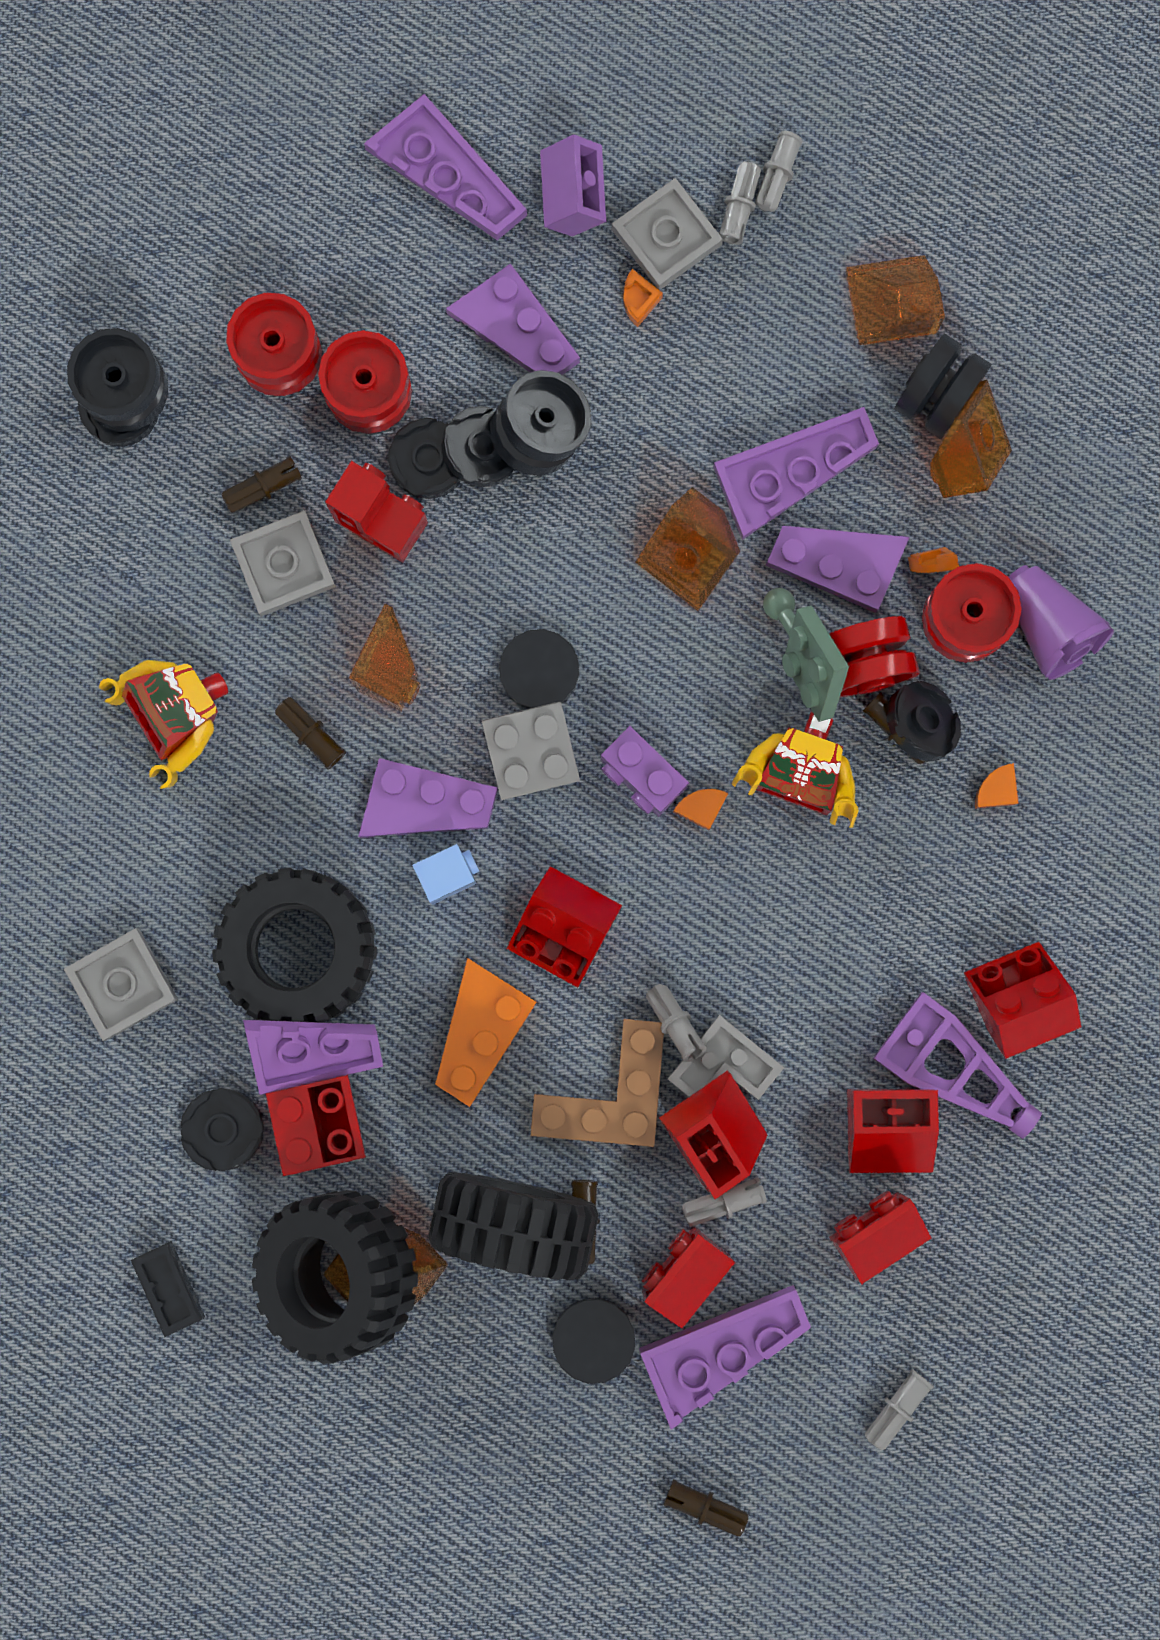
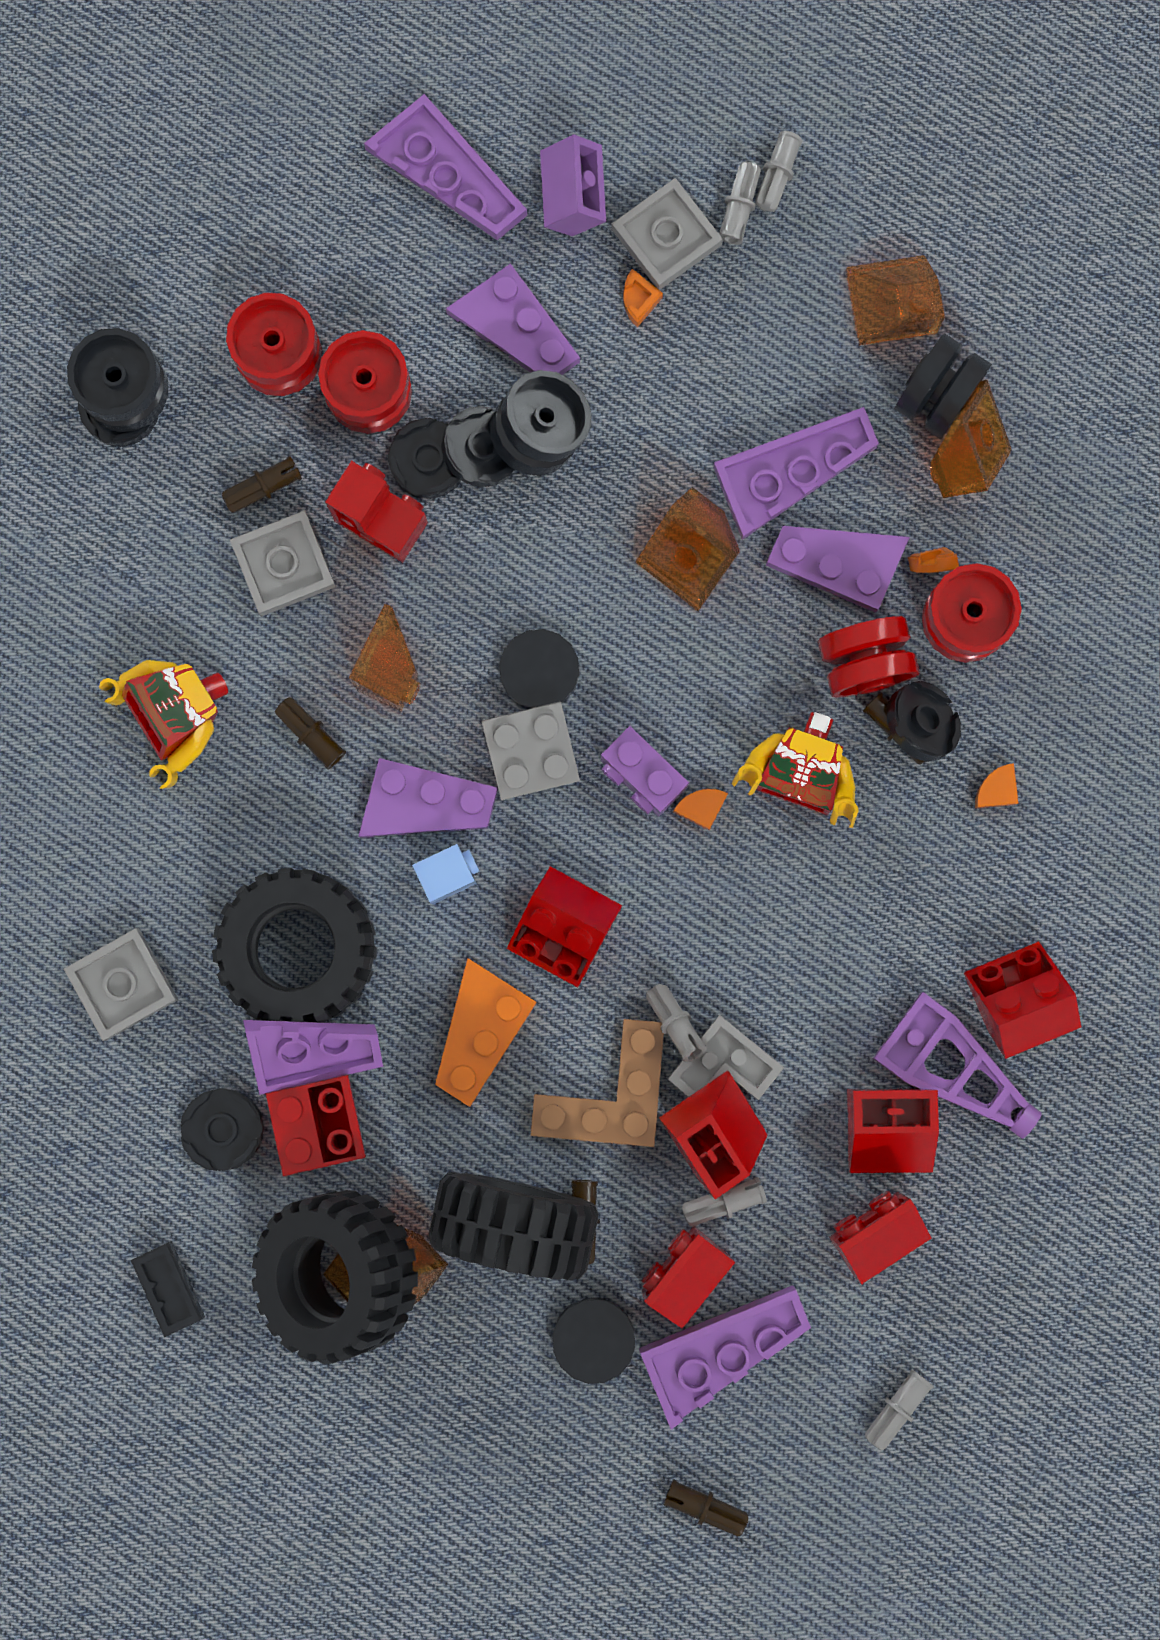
sand green plate [763,588,849,722] -> none
medium lavender cone [1009,565,1114,680] -> none

